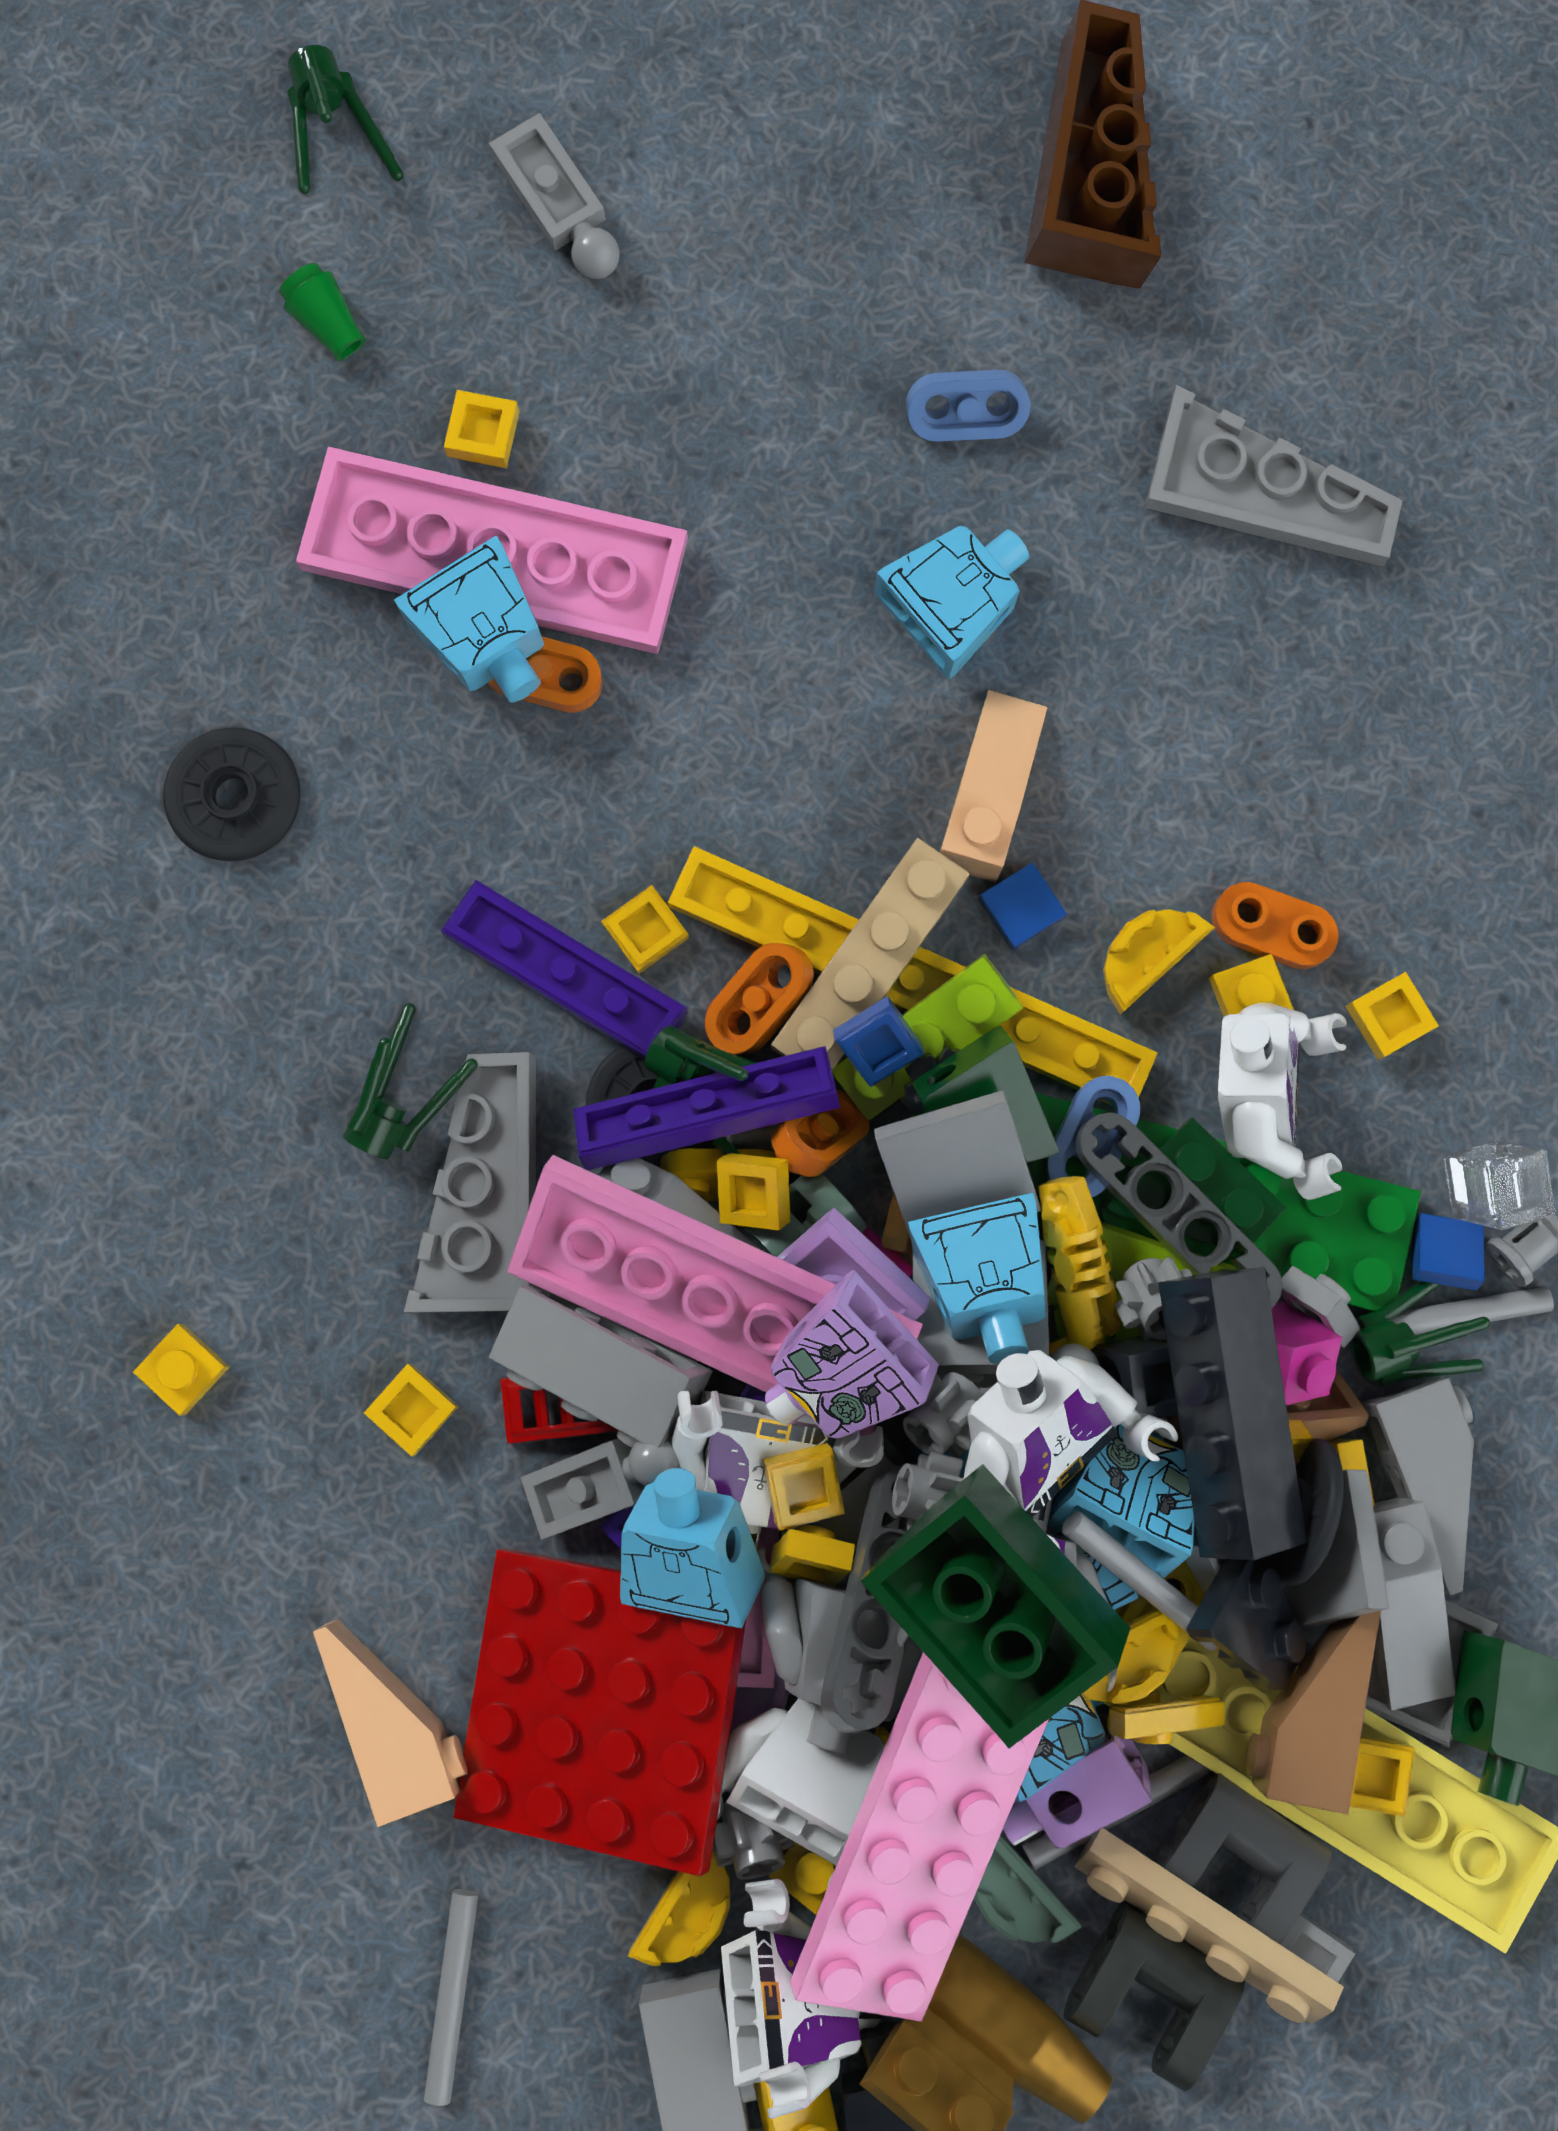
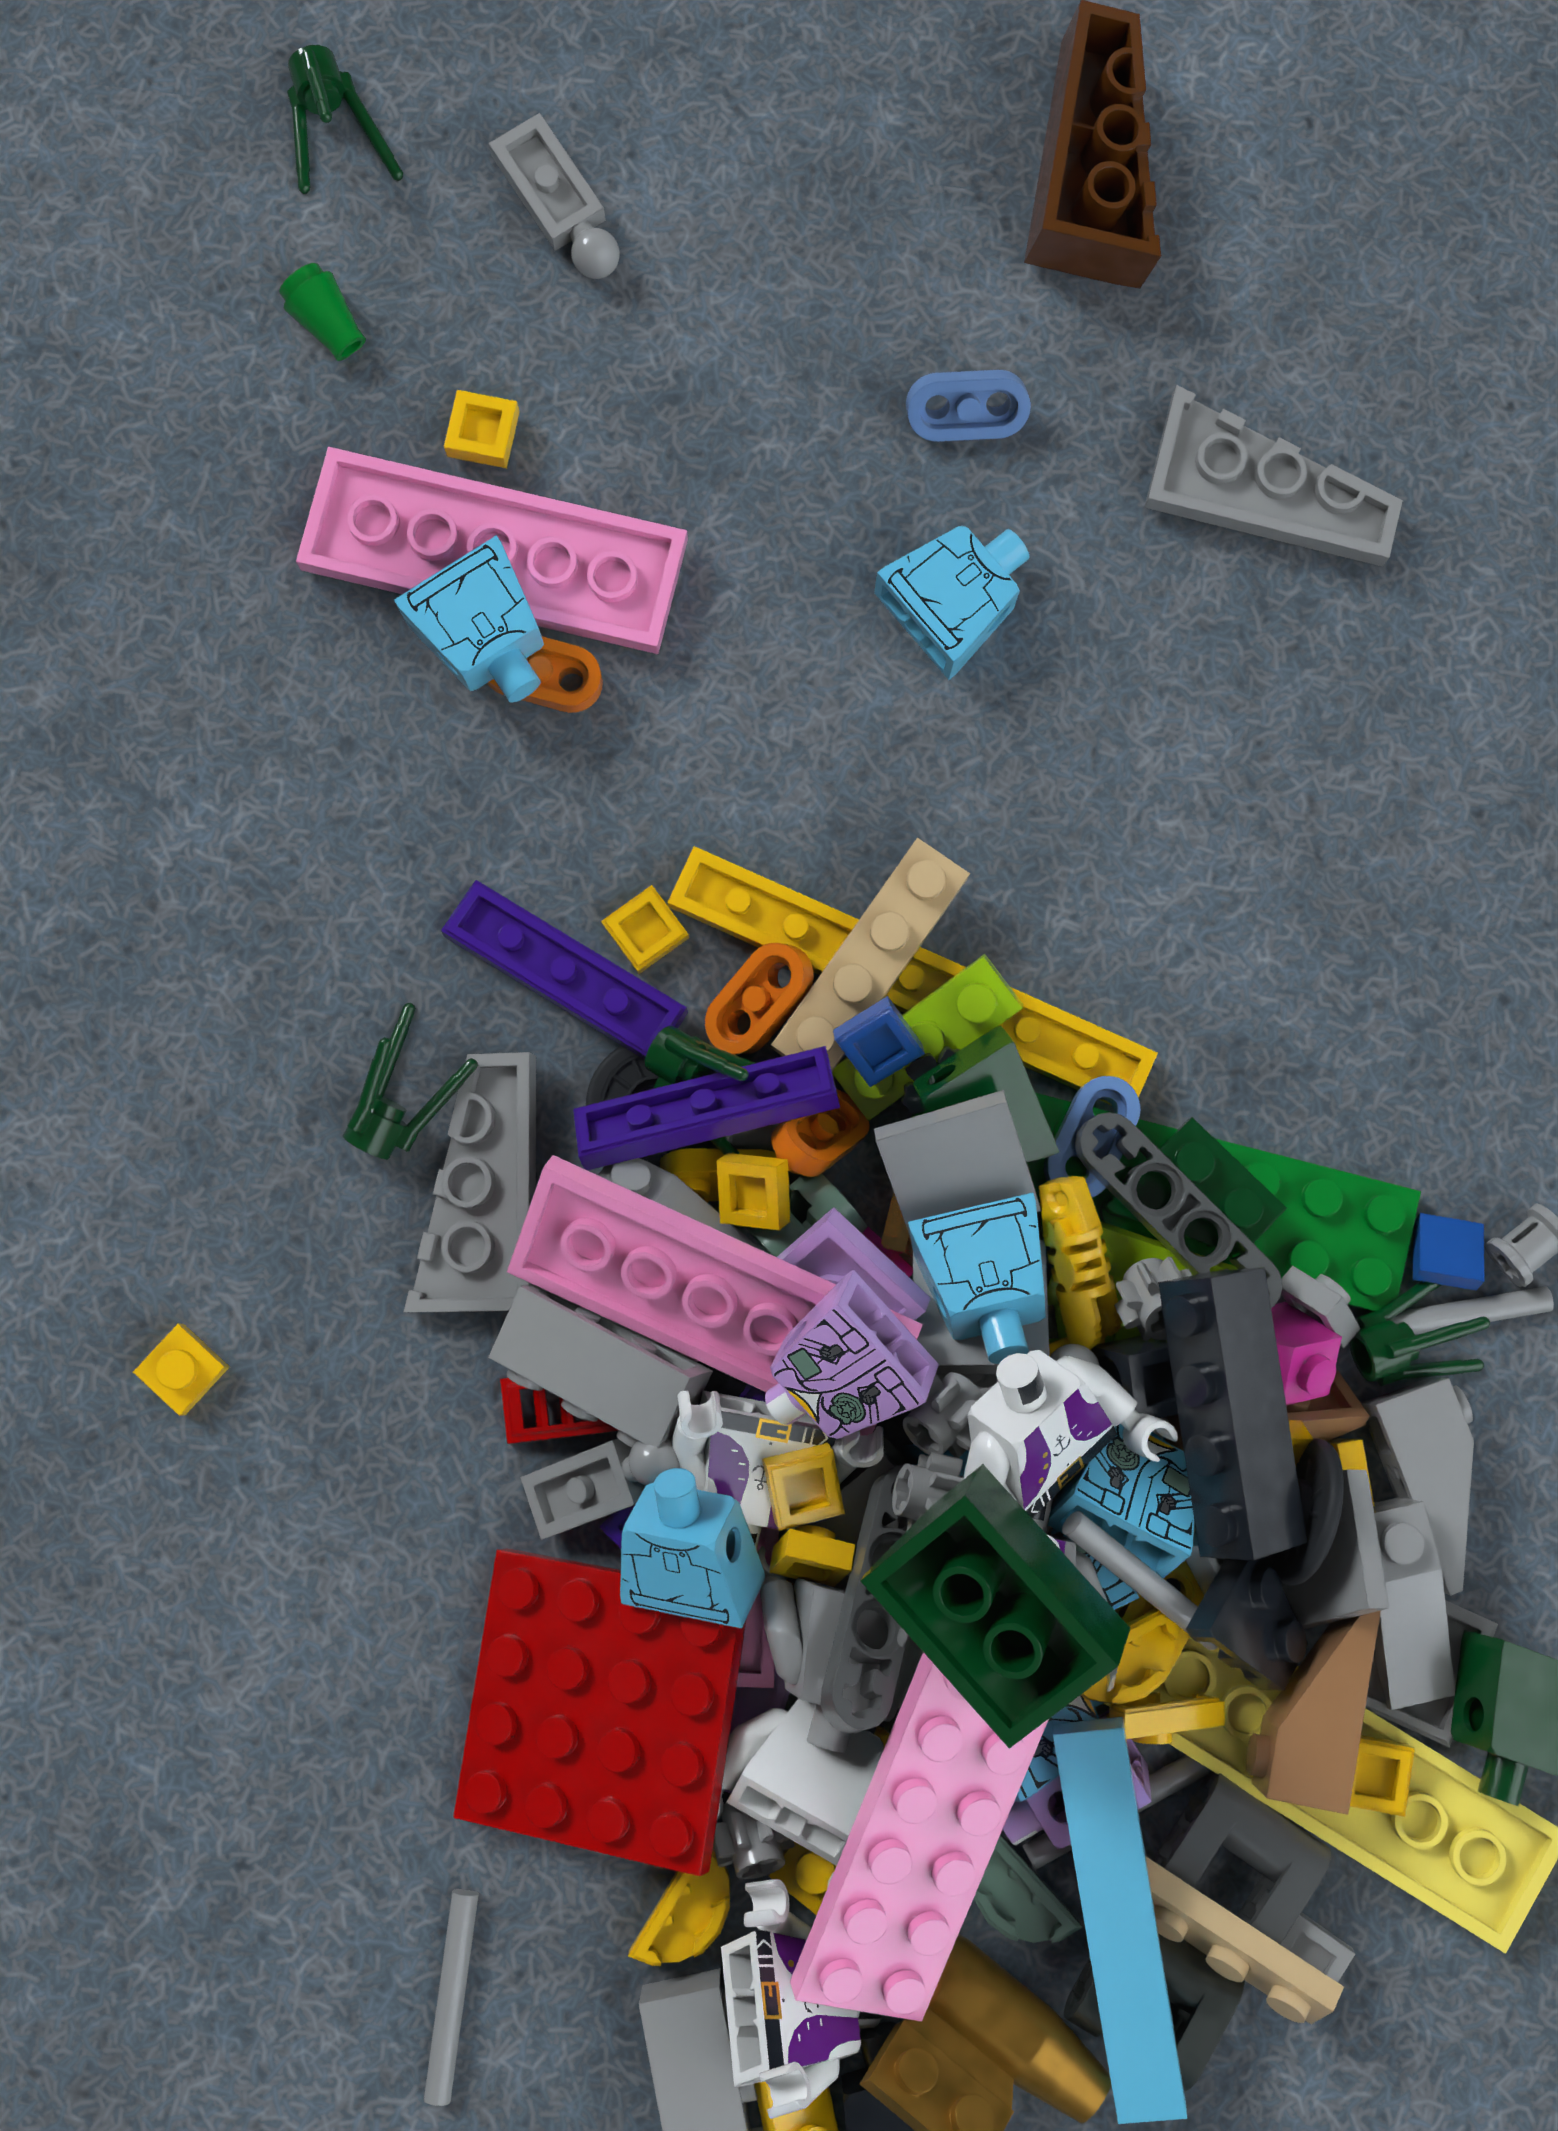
black wheel [163,727,301,861] -> none
light nougat slope [313,1619,468,1827] -> none
yellow plate [364,1363,459,1457] -> none
light nougat slope [940,690,1047,883] -> none
blue tile [978,862,1067,951] -> none
yellow plate [1103,909,1216,1015] -> none
yellow plate [1209,954,1294,1017] -> none
orange plate [1212,882,1338,969] -> none
white torso [1218,1002,1347,1200] -> none
yellow plate [1345,972,1439,1060] -> none
clear brick [1443,1140,1556,1230] -> none
none -> medium azure tile [1053,1717,1187,2124]

